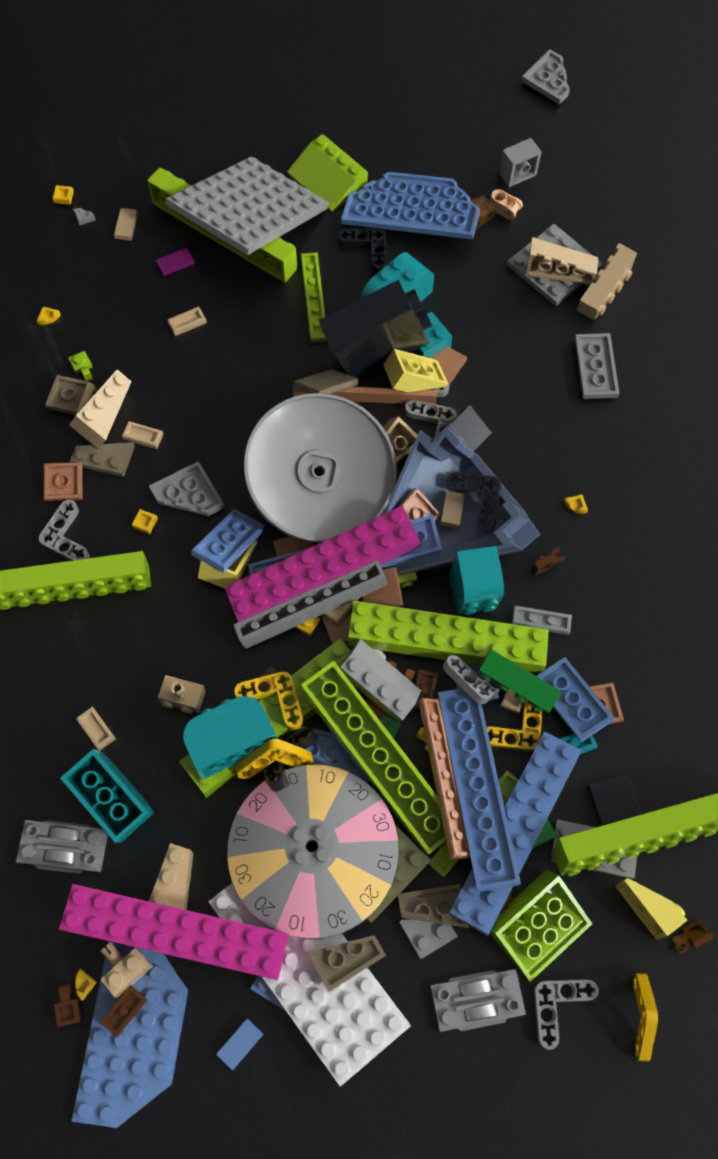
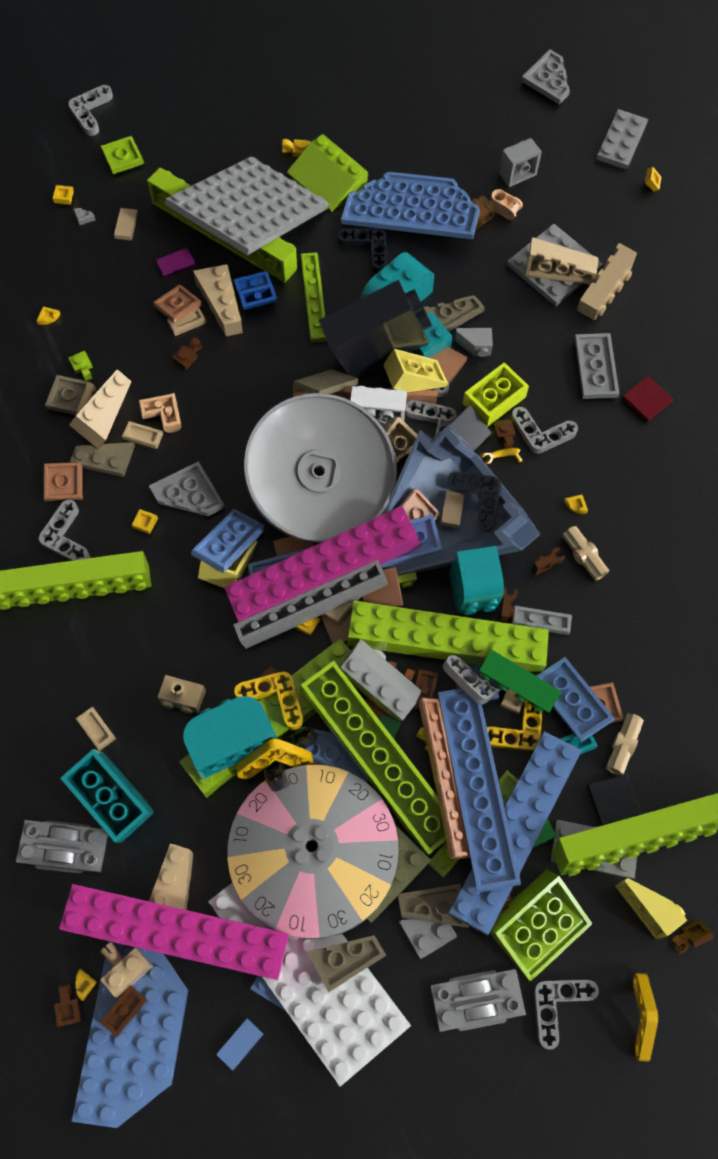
none -> light grey beam [68,85,113,136]
none -> lime plate [101,136,144,174]
none -> light nougat brick [139,393,182,433]
none -> nougat tile [153,285,202,323]
none -> reddish brown plate [172,337,202,370]
none -> tan wedge [193,264,243,336]
none -> blue brick [234,271,277,311]
none -> yellow plate [282,139,310,157]
none -> white brick [351,386,407,427]
none -> dark tan wing [424,295,485,331]
none -> light grey slope [455,328,493,357]
none -> neon yellow brick [463,363,529,427]
none -> yellow piece [479,448,522,464]
none -> reddish brown plate [493,419,516,449]
none -> reddish brown plate [499,588,518,623]
none -> light grey beam [511,407,578,454]
none -> tan piece [562,526,609,581]
none -> light grey plate [596,109,648,170]
none -> tan piece [606,713,644,776]
none -> dark red tile [622,376,674,422]
none -> yellow plate [645,167,661,192]

